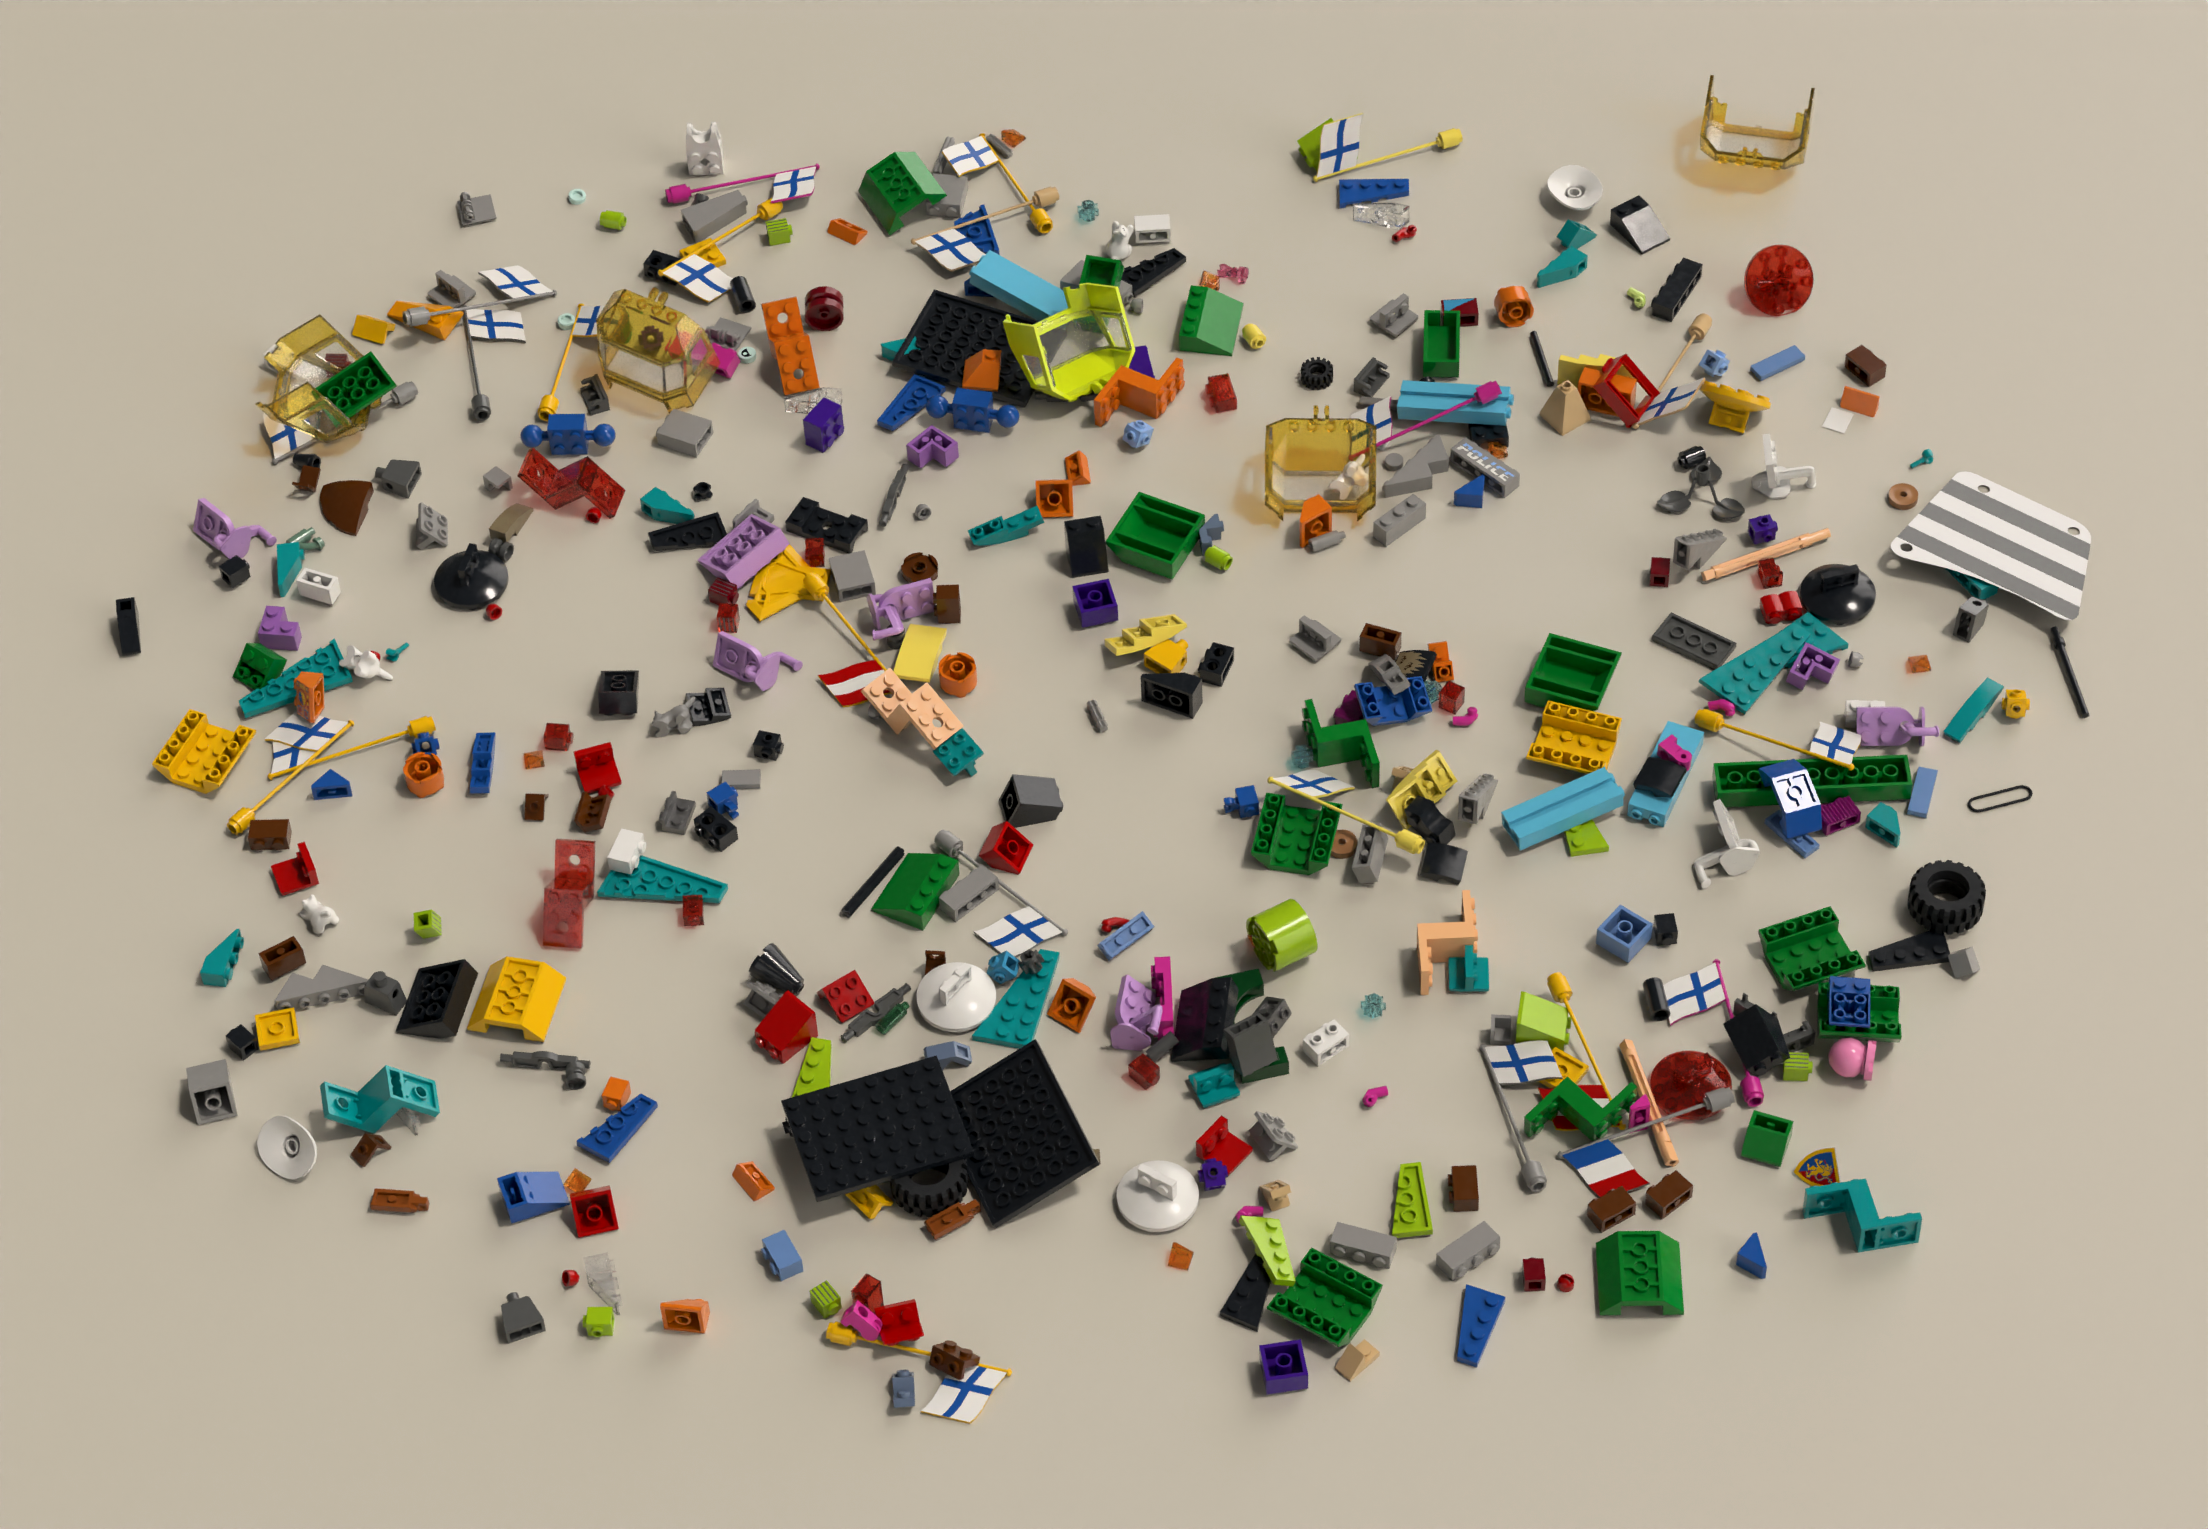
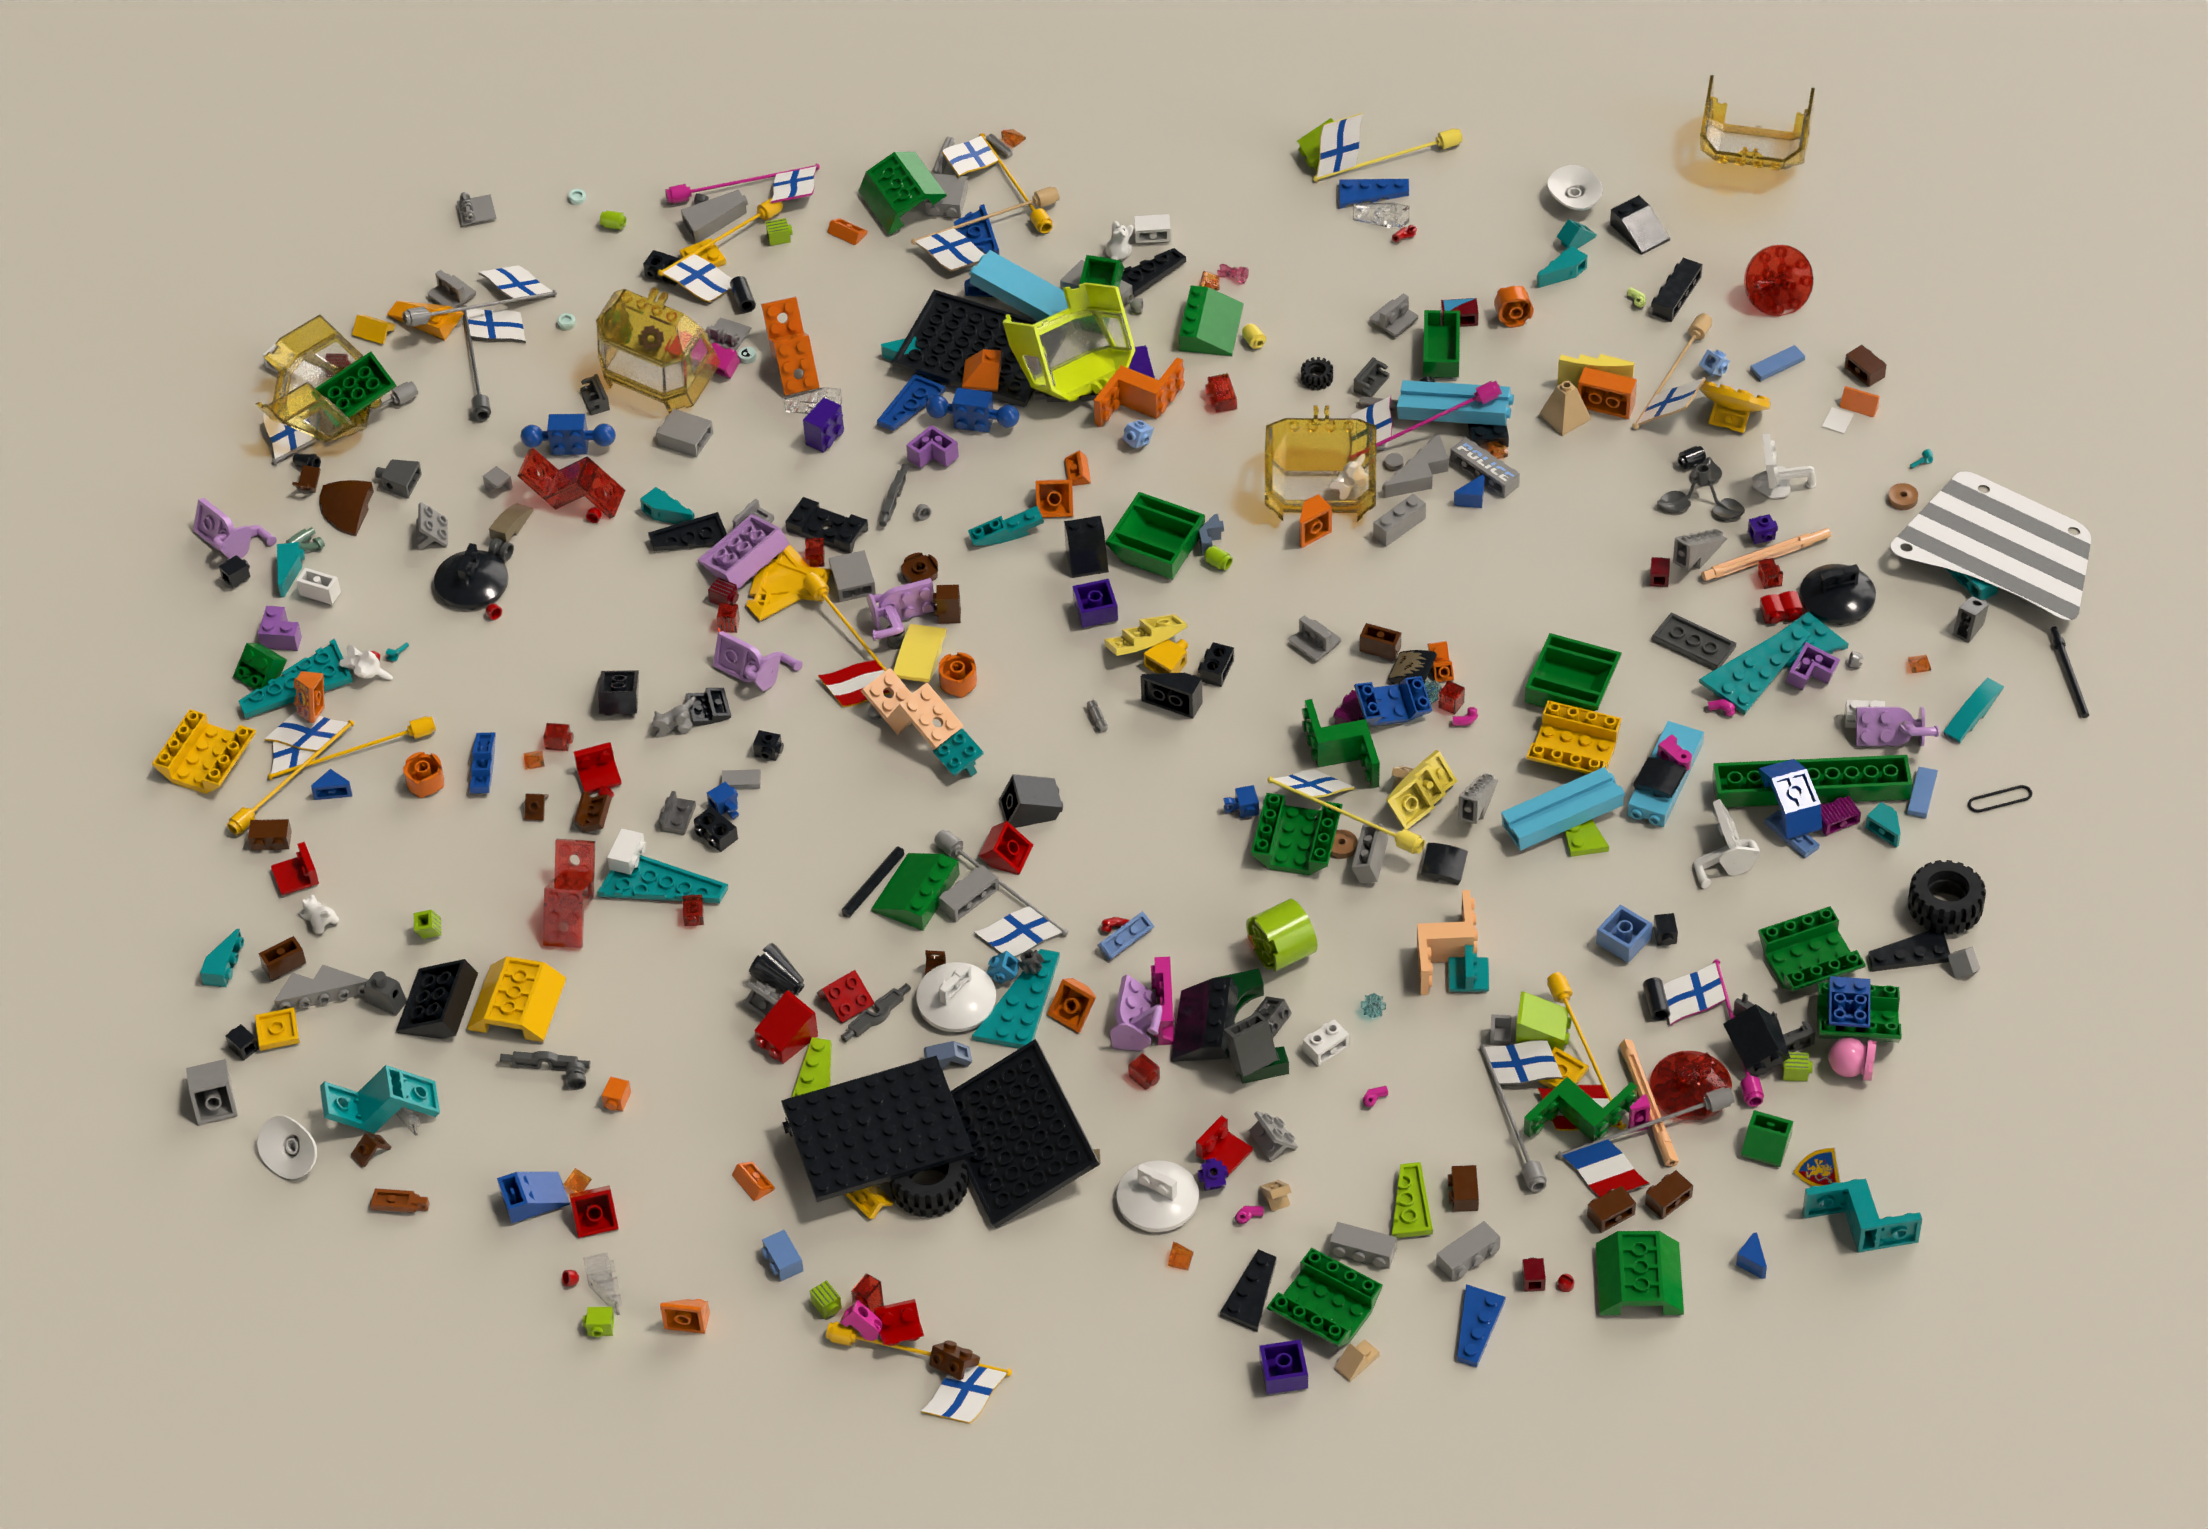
black slope [116,597,141,656] -> none
blue brick [411,732,440,755] -> none
dark grey torso [501,1292,546,1344] -> none
flag [538,303,623,421] -> none
blue wing [576,1094,658,1163] -> none
white brick [686,122,724,176] -> none
black plate [693,482,713,500] -> none
dark red wheel [805,286,844,331] -> none
clear green cylinder [875,1001,910,1035] -> none
sand blue slope [892,1369,915,1408] -> none
dark orange hinge [924,1199,981,1240] -> none
clear light blue gear [1077,200,1099,222] -> none
dark grey cylinder [1142,1031,1179,1064] -> none
teal bracket [1188,1063,1240,1108] -> none
lime wing [1239,1216,1296,1286] -> none
clear light blue gear [1291,744,1314,769] -> none
light grey cylinder [1308,530,1346,552] -> none
light grey slope [1368,654,1410,695] -> none
black brick [1405,796,1456,845] -> none
black bar [1530,331,1554,387] -> none
red piece [1593,354,1660,428] -> none
flag [1694,709,1861,771] -> none
yellow brick [2001,689,2030,719] -> none

